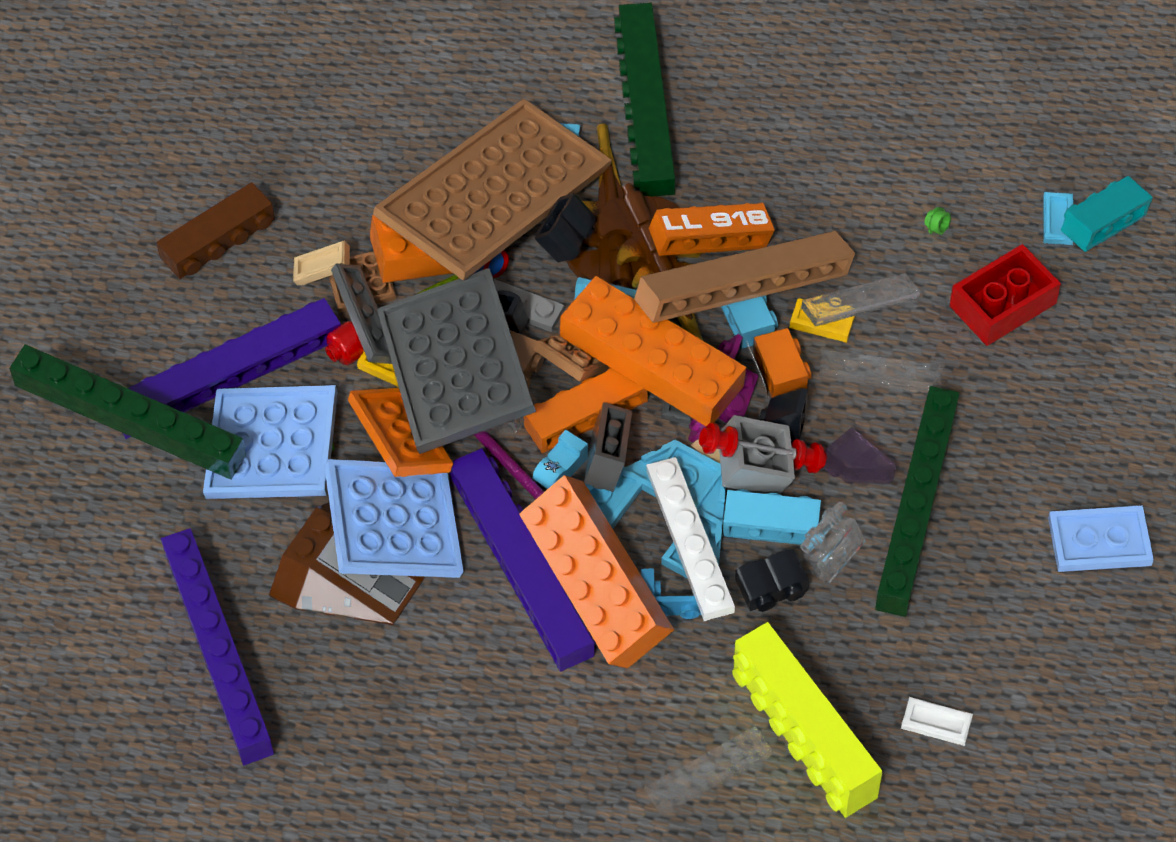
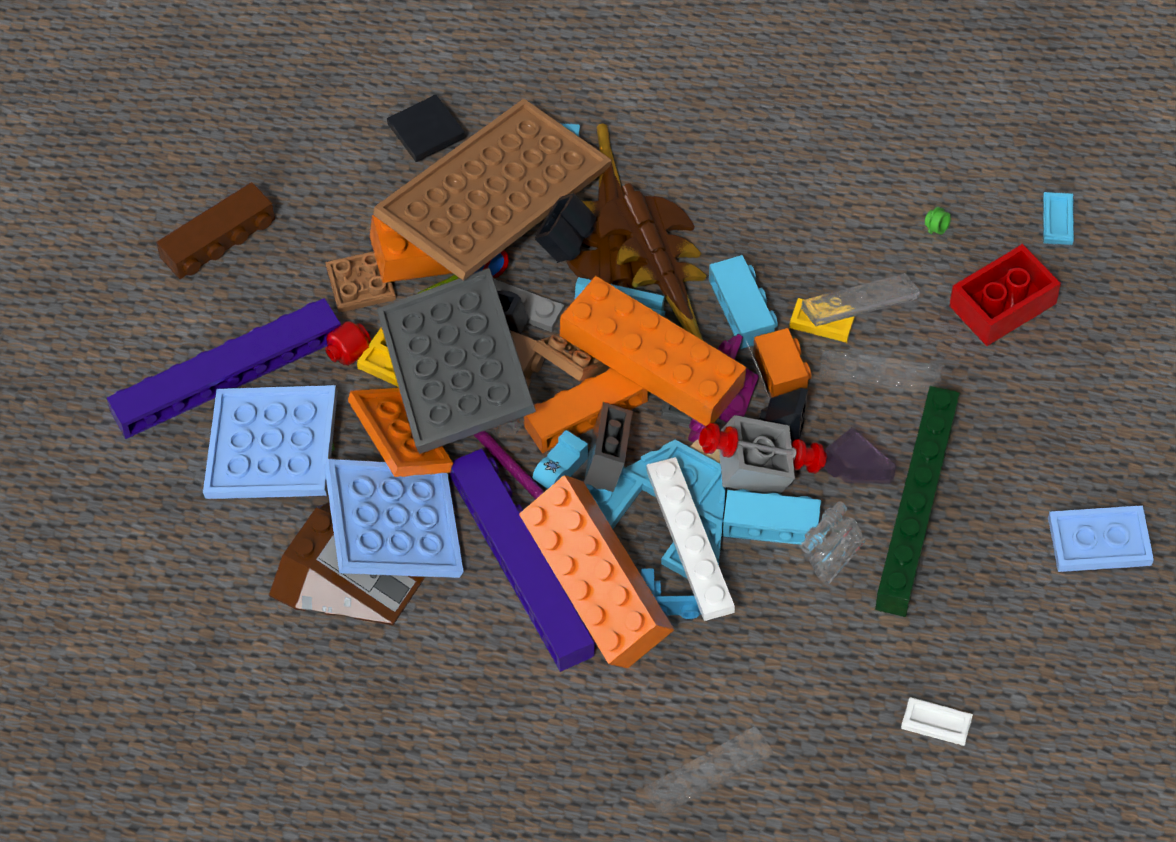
dark green brick [9,344,246,480] -> none
dark purple brick [161,528,274,766] -> none
tan tile [293,240,350,285] -> none
dark grey tile [331,263,392,364] -> none
dark green brick [614,2,675,197] -> none
medium nougat brick [634,231,855,323] -> none
orange brick [649,203,775,256] -> none
neon yellow brick [732,622,882,818] -> none
black brick [735,549,809,612] -> none
teal brick [1061,176,1153,252] -> none
none -> black tile [387,94,465,162]

